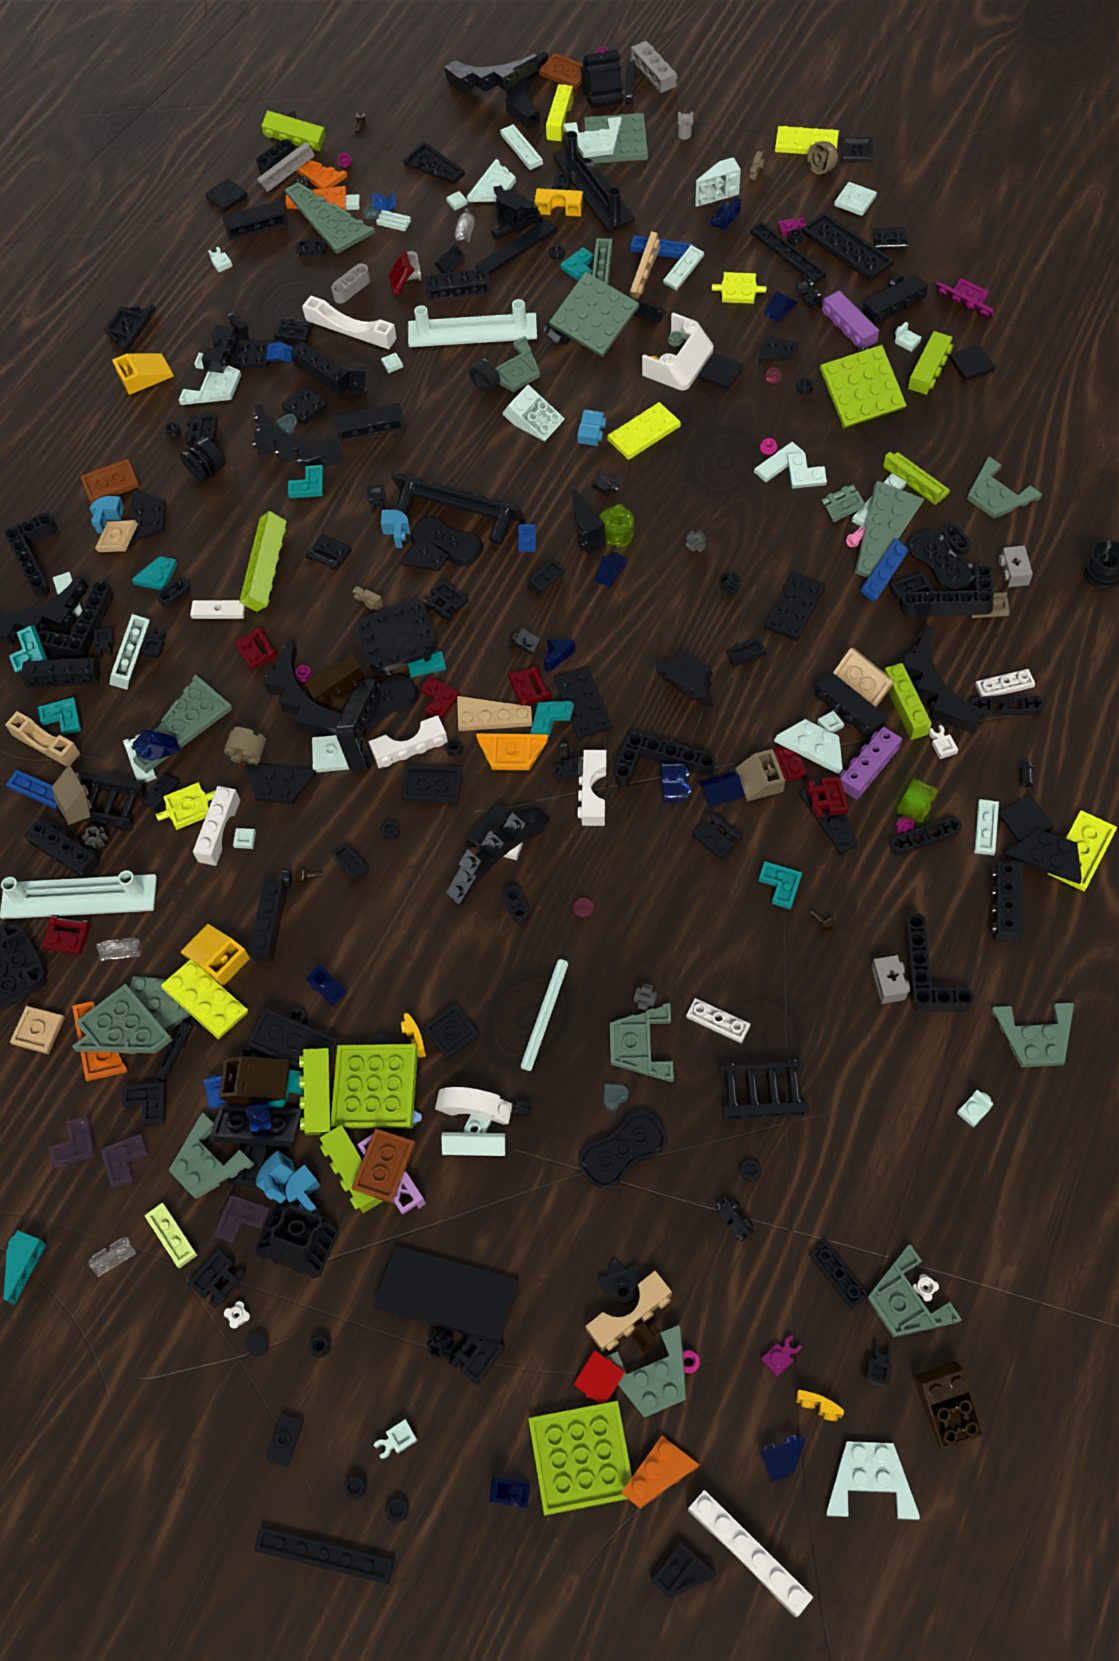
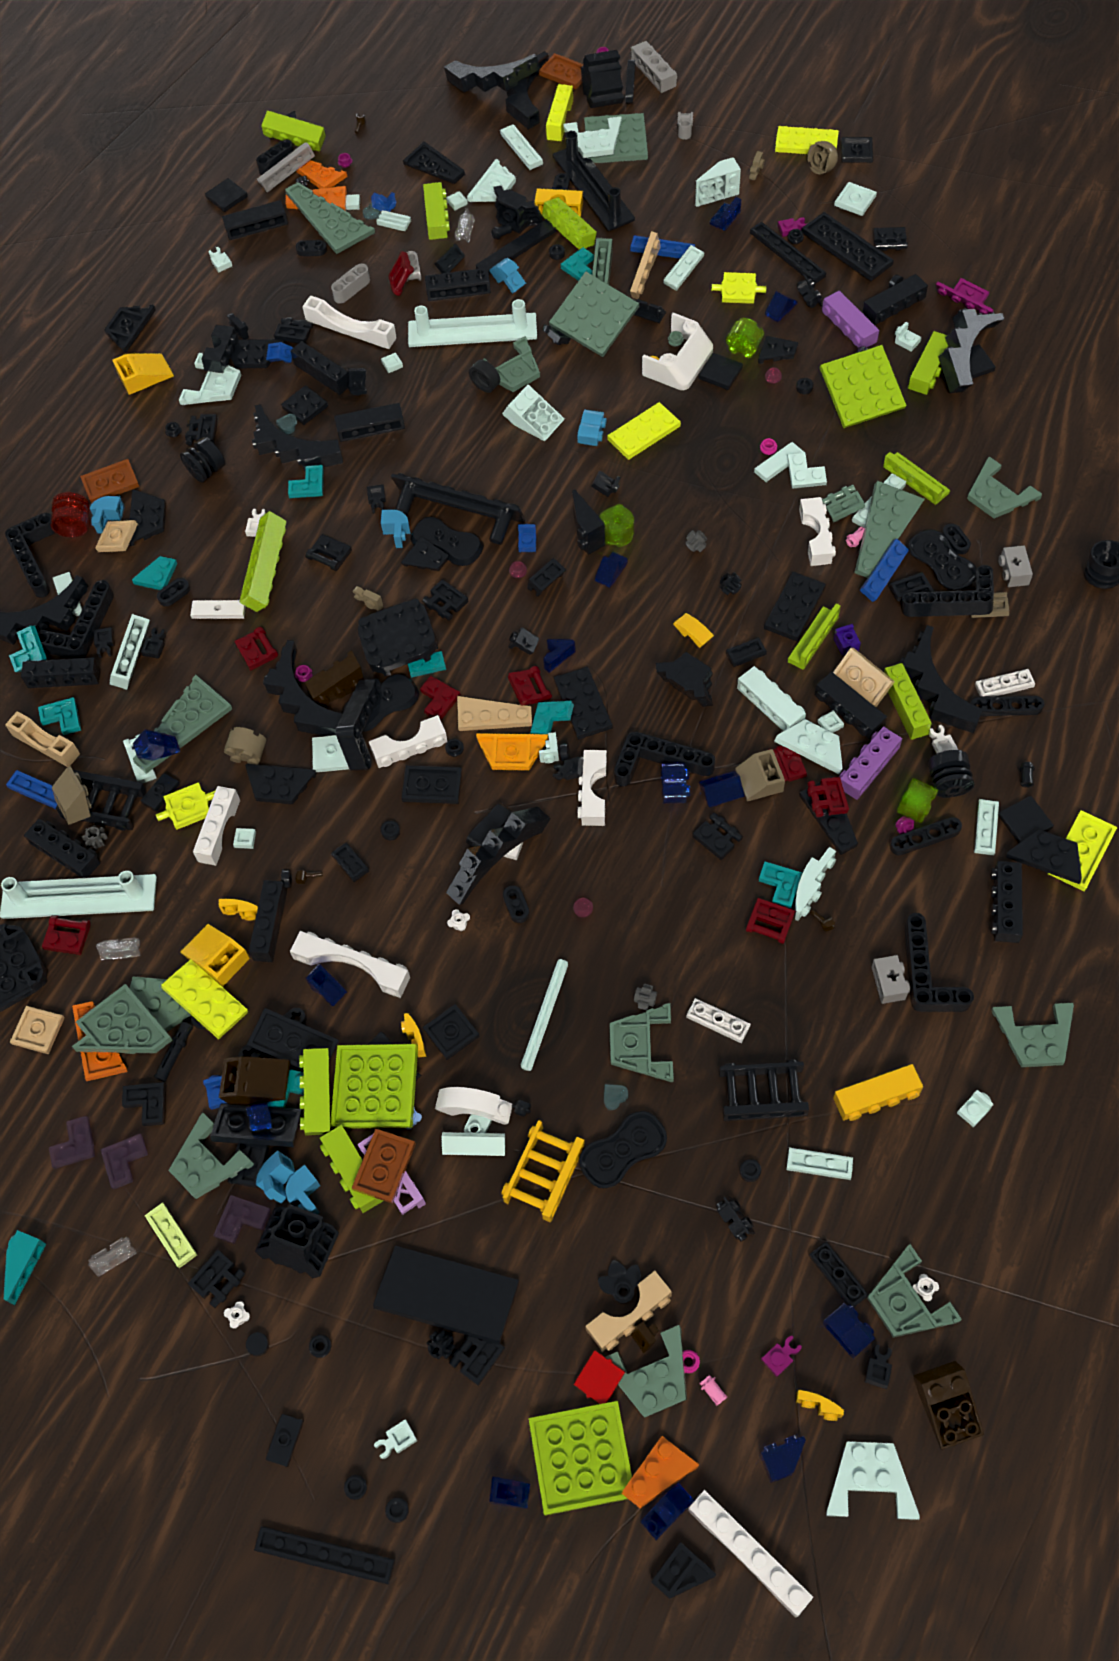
none -> clear red wheel [50,492,89,538]
none -> yellow slope [219,899,258,921]
none -> white plate [245,509,266,537]
none -> white arch [290,931,410,998]
none -> lime brick [423,182,450,240]
none -> white plate [447,910,470,931]
none -> dark azure brick [489,258,526,294]
none -> yellow fence [501,1121,585,1223]
none -> clear pink plate [509,561,527,578]
none -> light aqua bracket [539,732,559,763]
none -> lime brick [542,197,597,250]
none -> clear blue slope [640,1483,694,1540]
none -> yellow slope [673,613,714,648]
none -> bright pink pin [699,1375,728,1406]
none -> clear neon green brick [726,318,764,358]
none -> light aqua brick [737,666,806,731]
none -> dark red plate [746,898,795,944]
none -> light aqua tile [786,1147,853,1180]
none -> lime fence [788,604,841,670]
none -> light aqua slope [794,847,836,921]
none -> white arch [799,497,836,566]
none -> clear blue brick [823,1303,875,1359]
none -> yellow brick [833,1064,923,1121]
none -> dark purple brick [834,624,861,656]
none -> black wheel [928,750,975,798]
none -> arch [938,308,1004,393]

